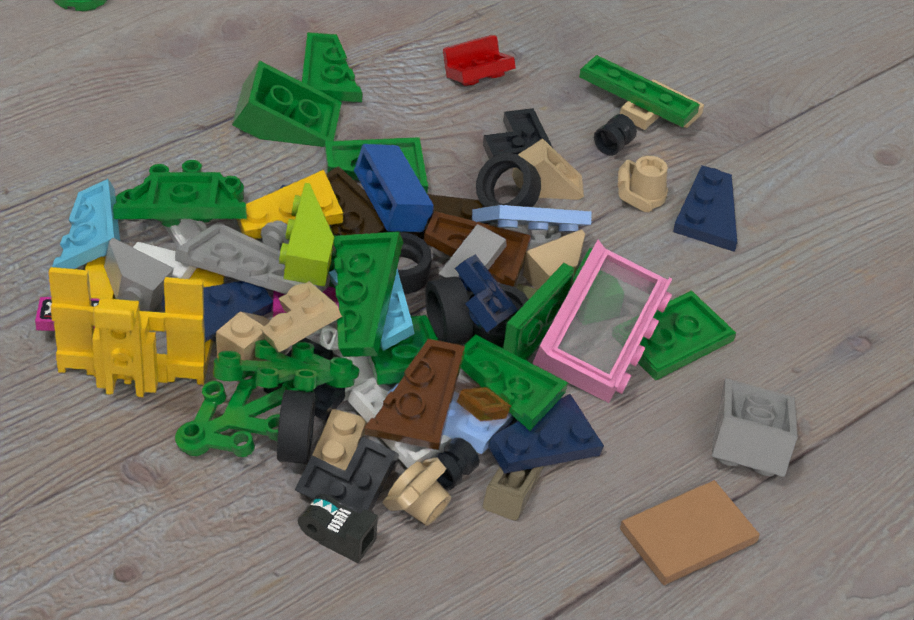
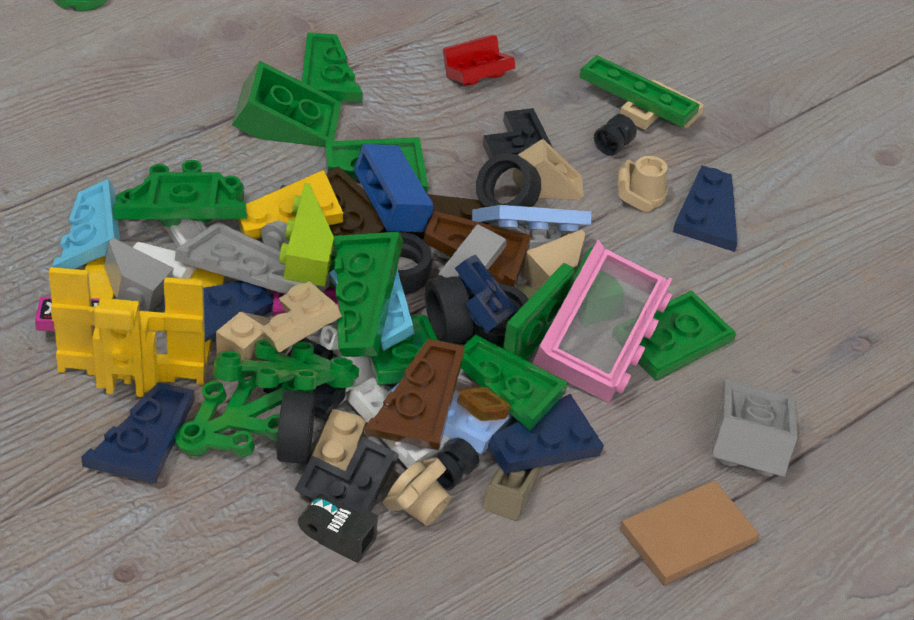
none -> dark blue wing [81,382,195,484]

